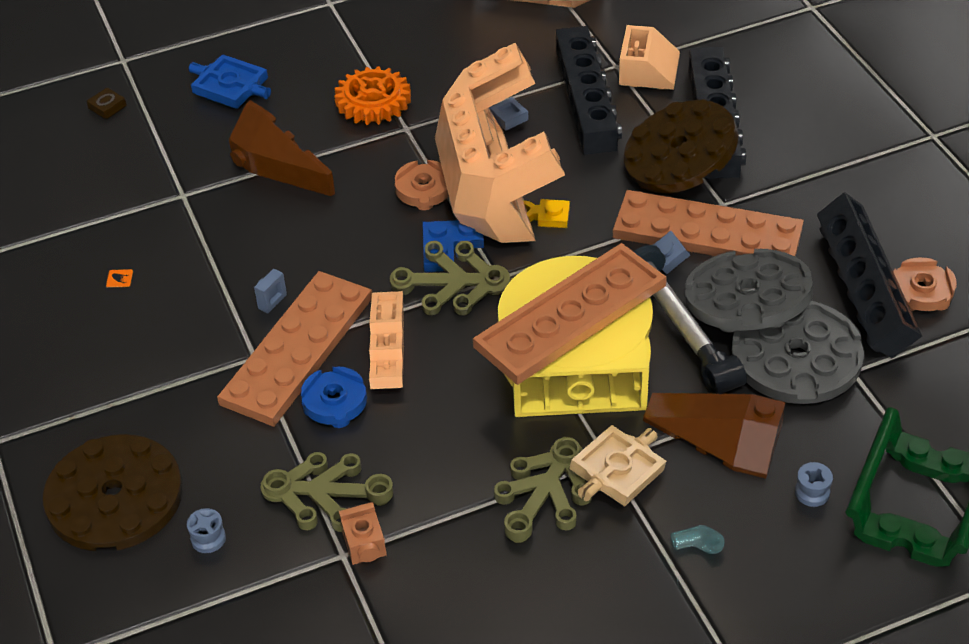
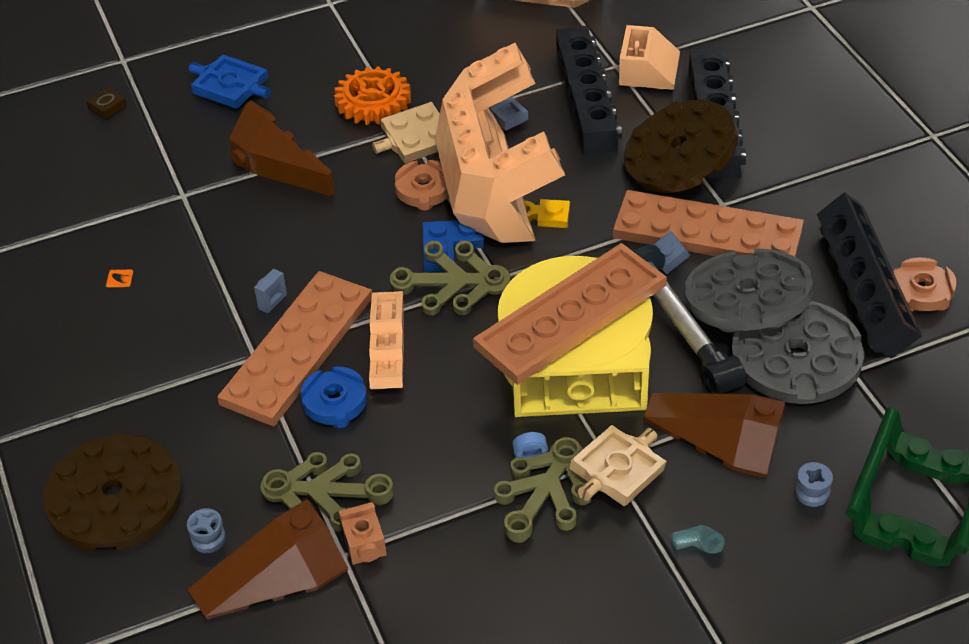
none -> reddish brown wedge [187,499,348,620]
none -> tan plate [372,102,440,164]
none -> medium blue tile [512,432,548,458]

